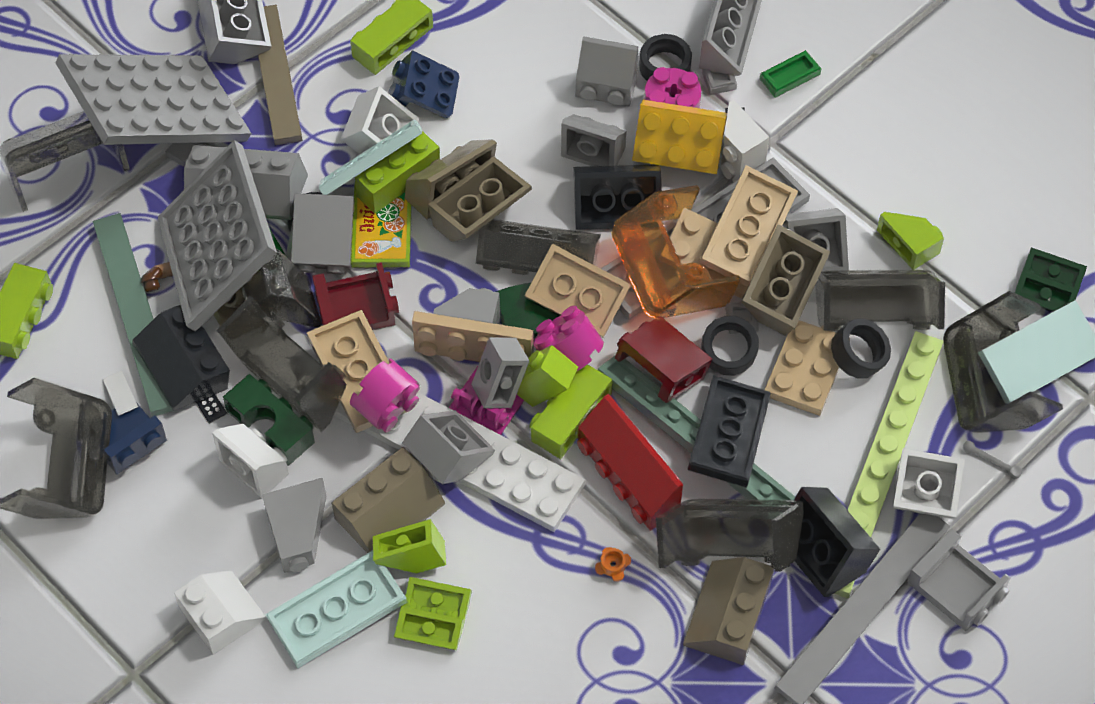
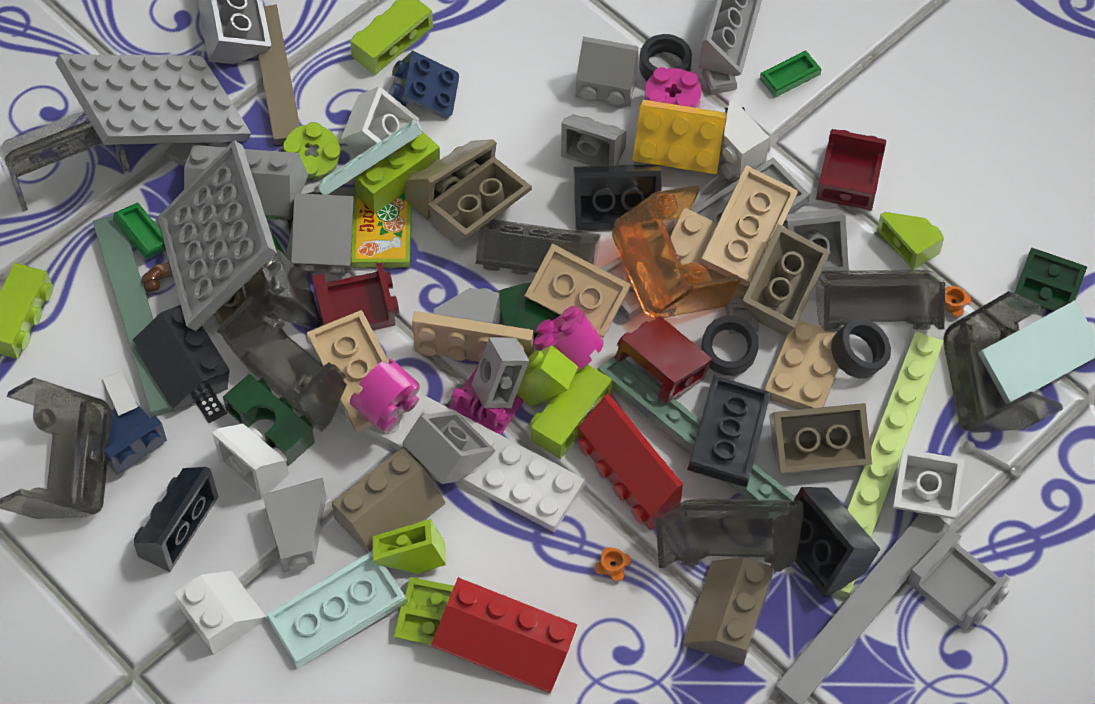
none -> green tile [113,202,166,260]
none -> black slope [133,466,218,572]
none -> lime plate [283,122,340,180]
none -> red slope [430,577,578,694]
none -> dark tan slope [769,403,872,474]
none -> dark red panel [816,129,887,211]
none -> orange plate [936,286,971,317]

